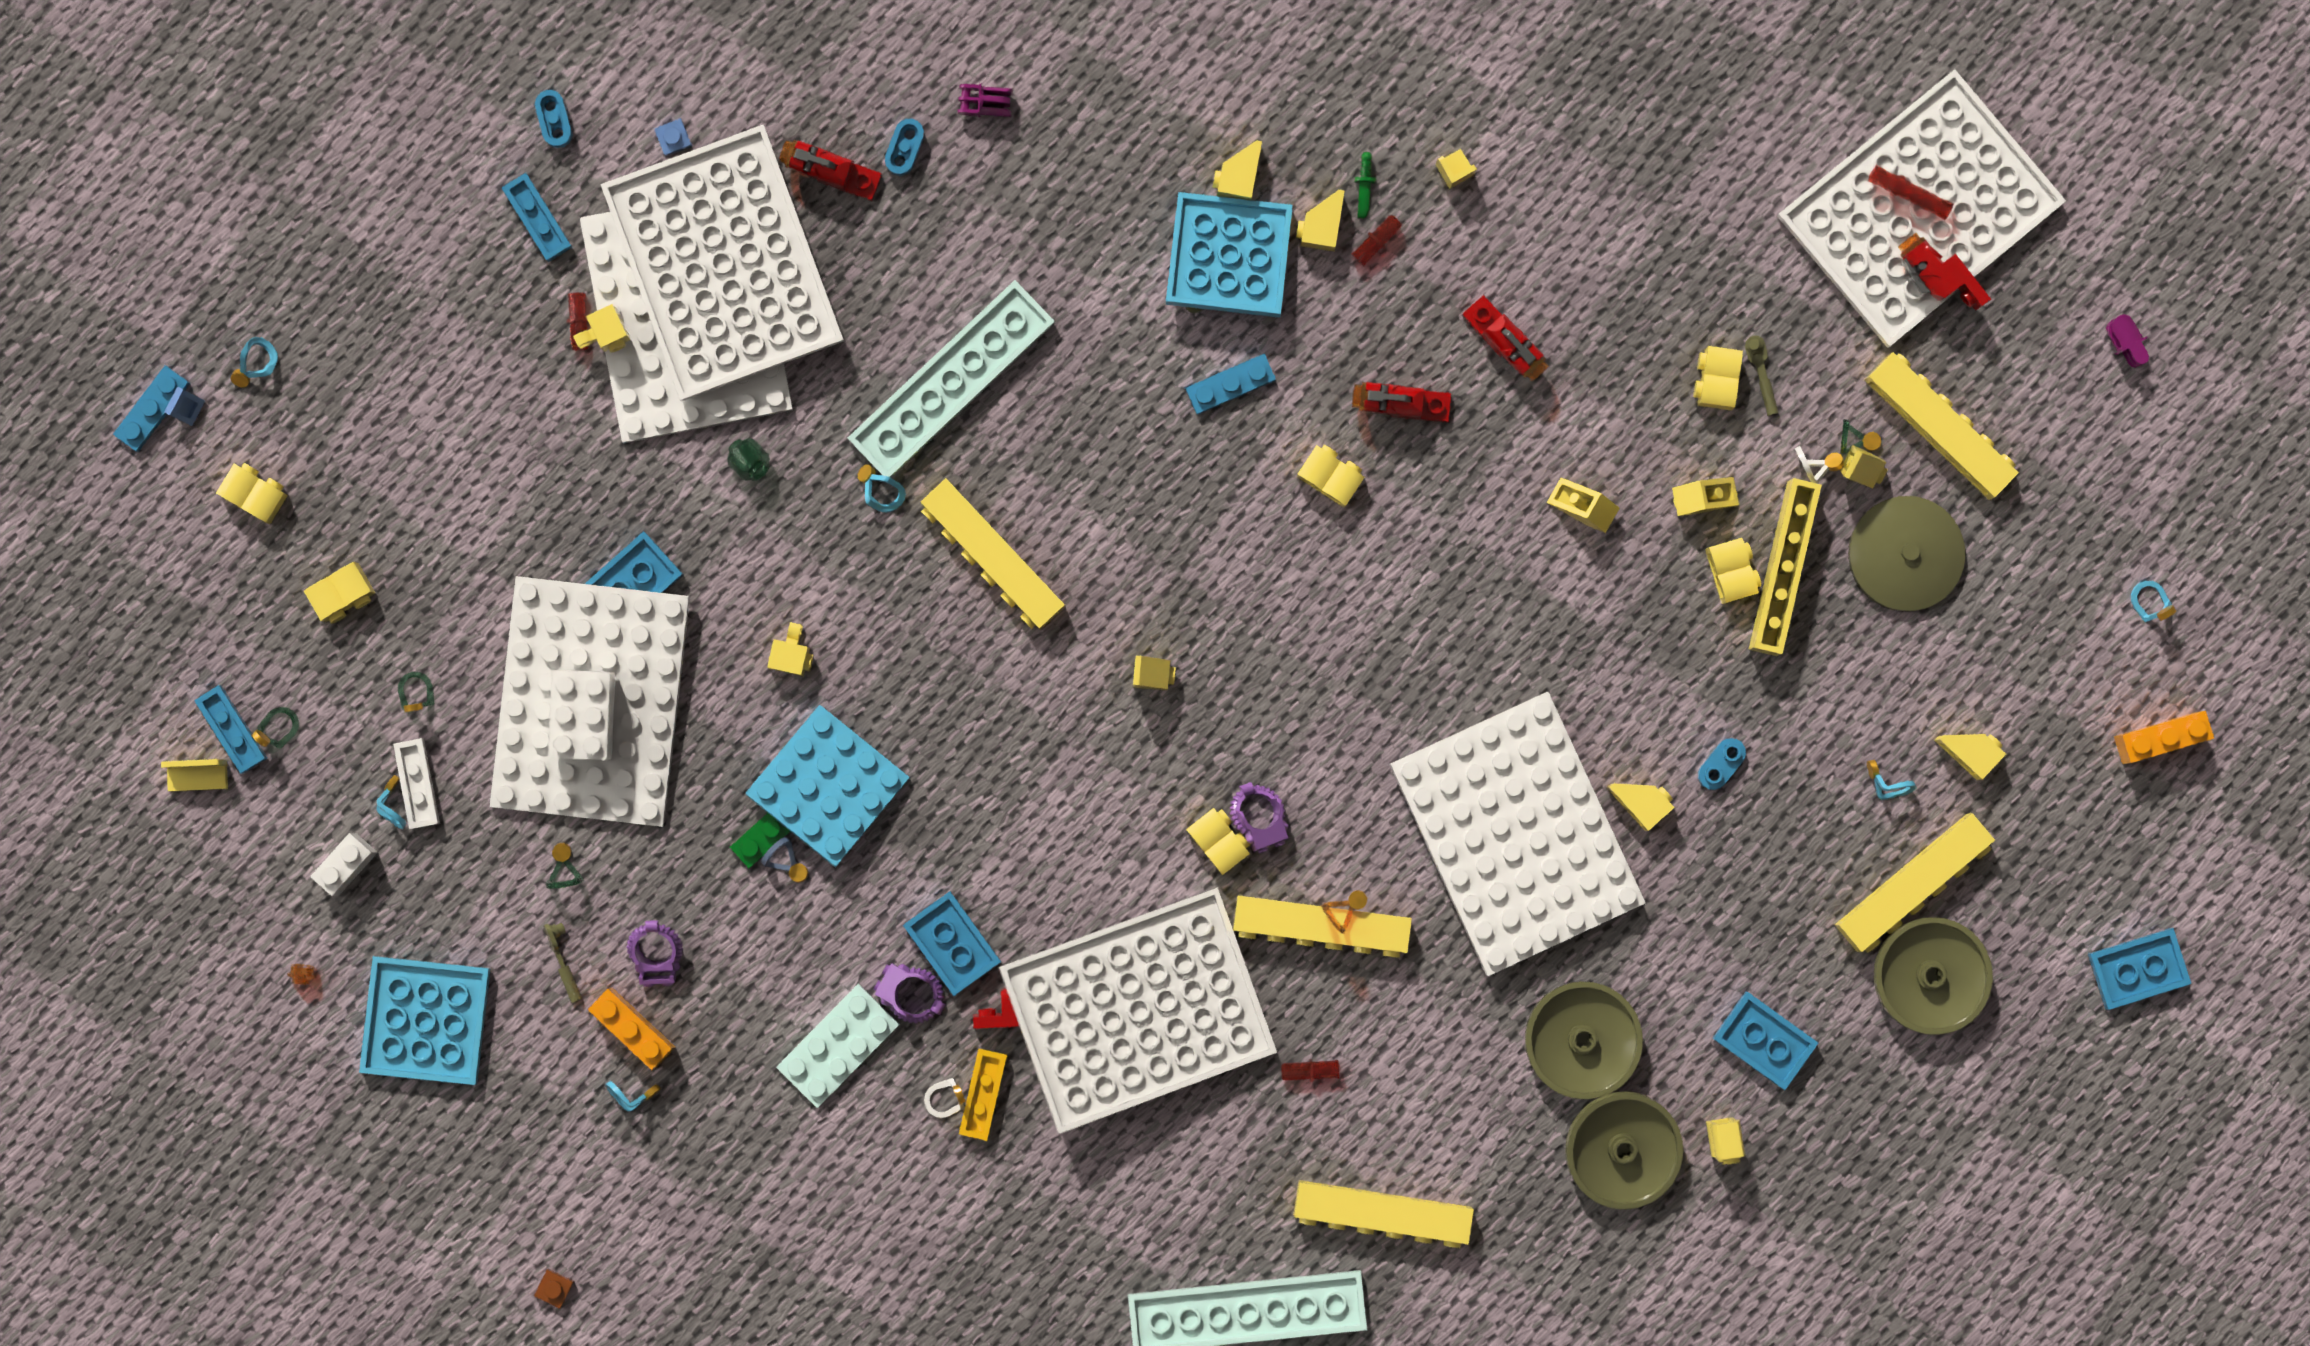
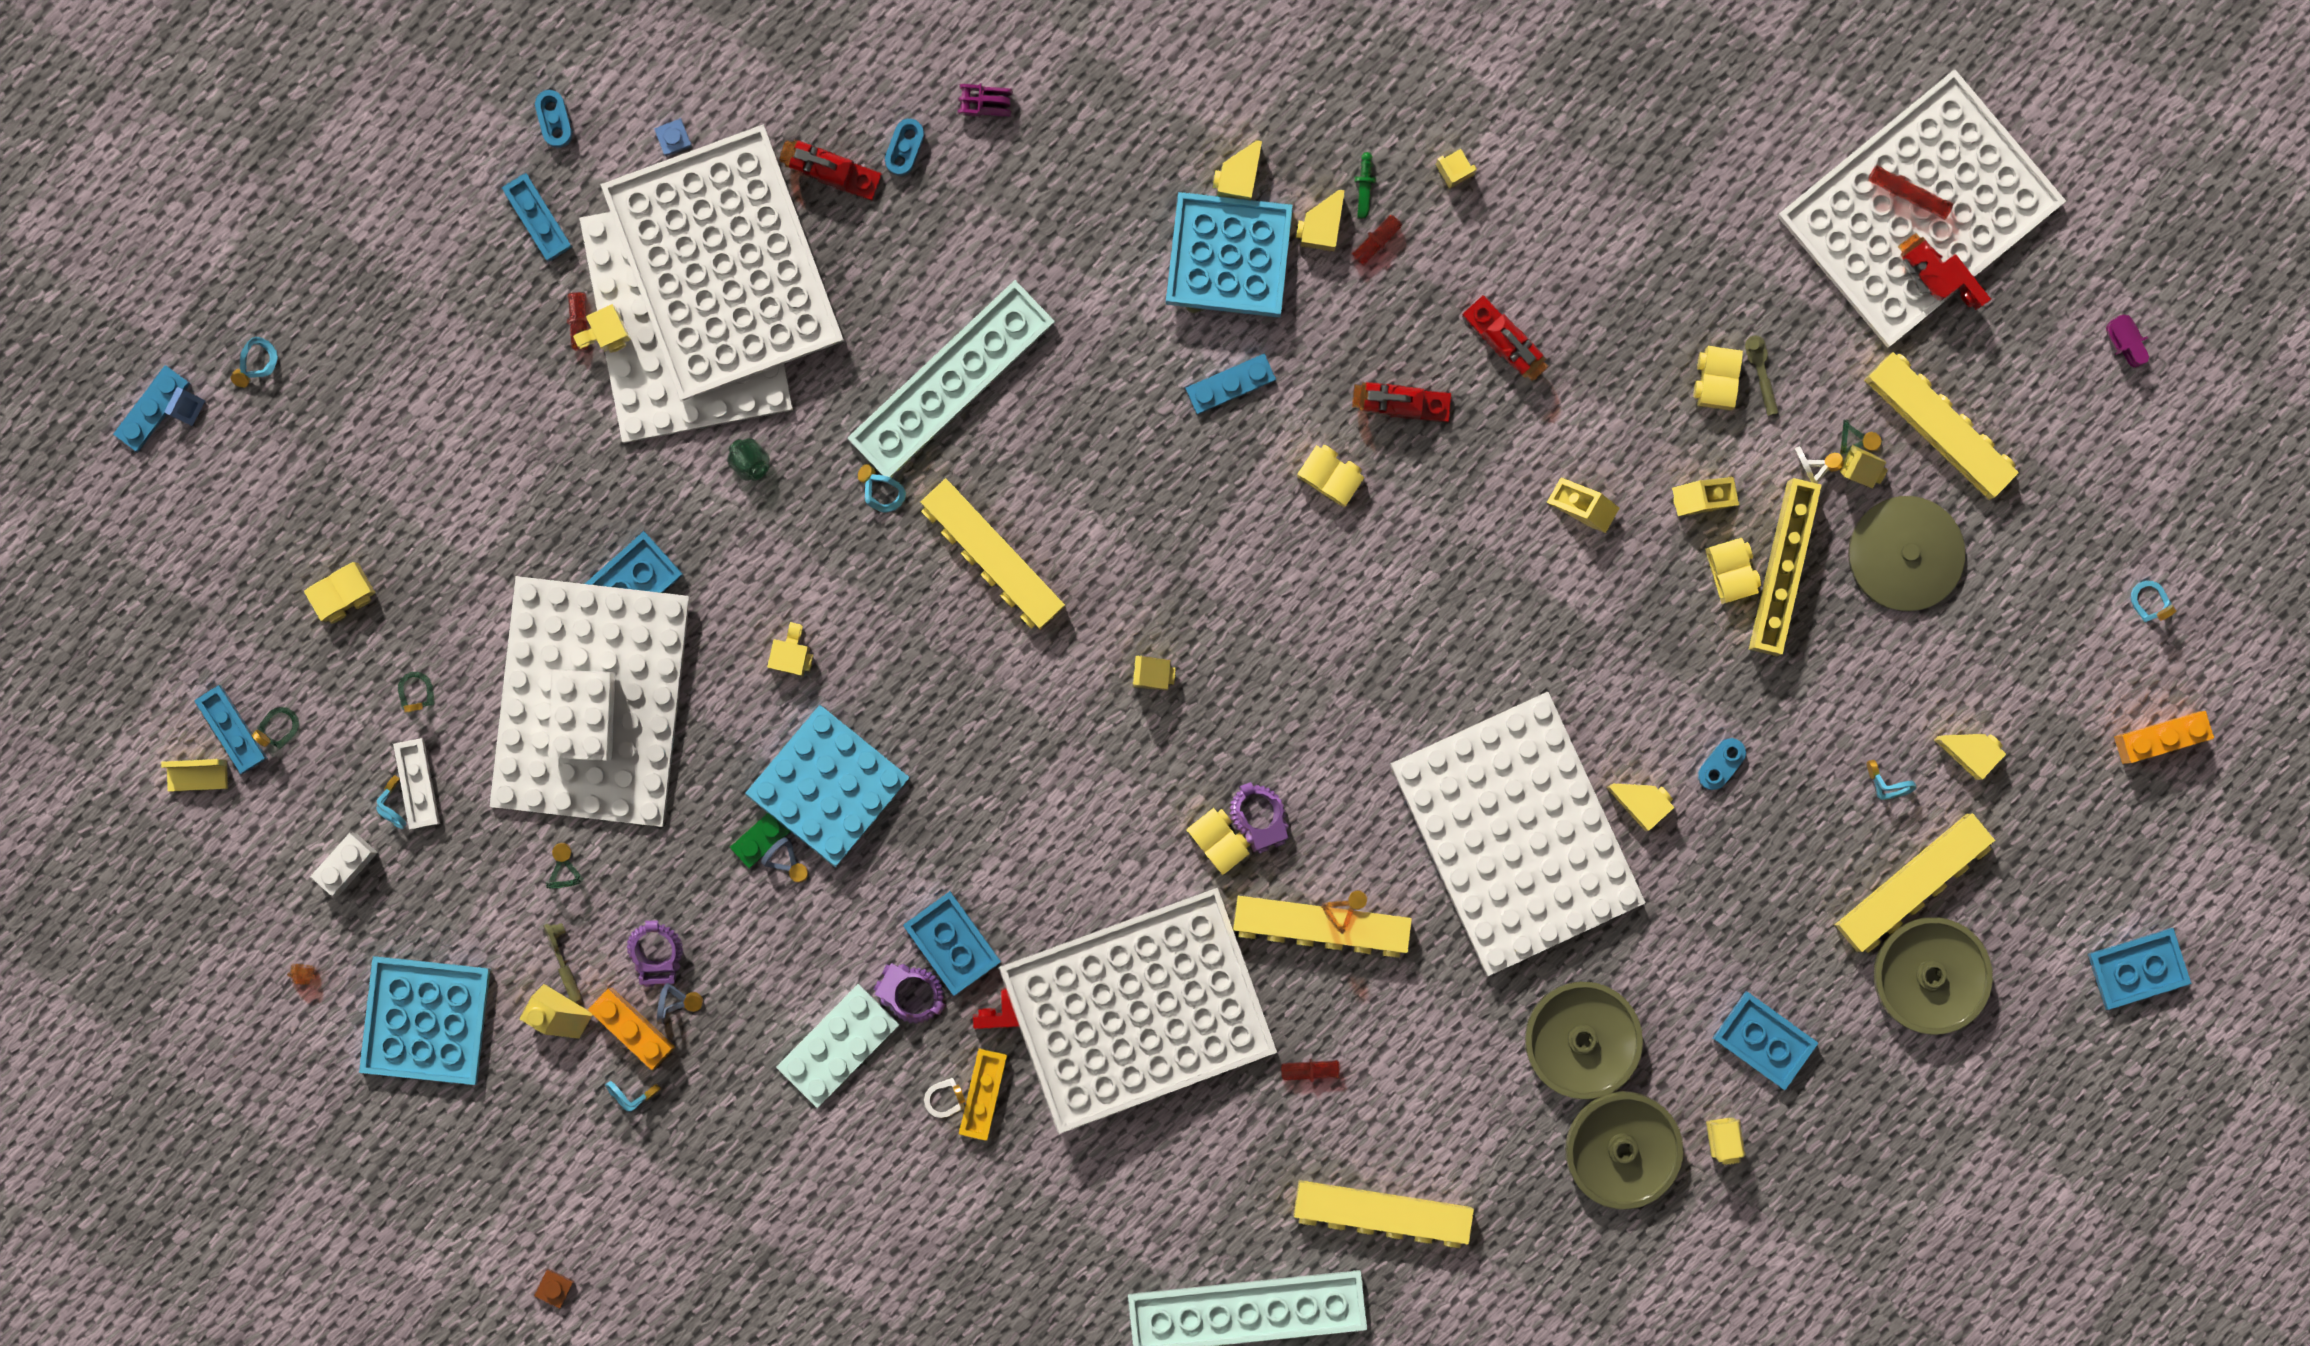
light yellow brick [216,463,288,525] -> none
none -> light yellow slope [519,984,593,1039]
none -> sand blue piece [657,983,703,1024]

